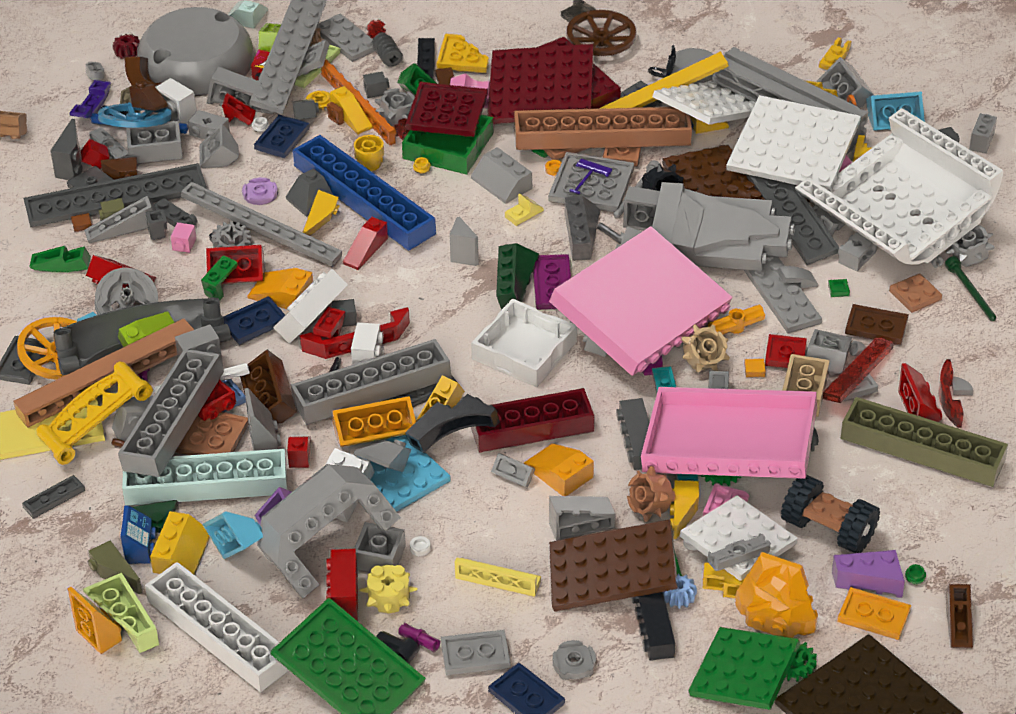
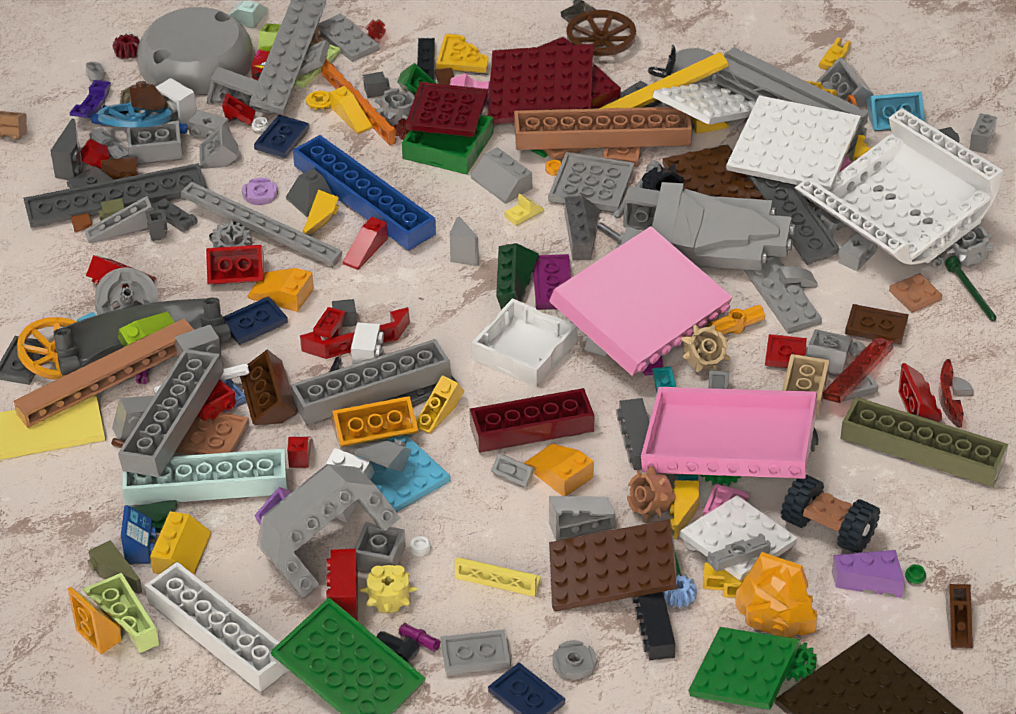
dark grey tile [22,475,85,519] -> none
green slope [29,246,91,272] -> none
yellow piece [36,361,153,465] -> none
reddish brown arch [125,57,161,87] -> none
bright pink brick [171,223,196,253] -> none
green bracket [201,256,238,300] -> none
medium azure slope [202,511,263,559] -> none
light grey slope [244,388,281,451] -> none
white brick [273,269,348,343] -> none
dark grey brick [292,99,319,120] -> none
dark orange tile [327,102,344,125] -> none
yellow piece [354,135,384,172] -> none
dark grey piece [372,32,403,67] -> none
black arch [405,394,500,453] -> none
yellow plate [413,157,431,173] -> none
dark purple piece [569,159,612,195] -> none
light orange tile [744,359,765,377] -> none
green tile [828,279,850,297] -> none
light orange tile [837,587,911,640] -> none

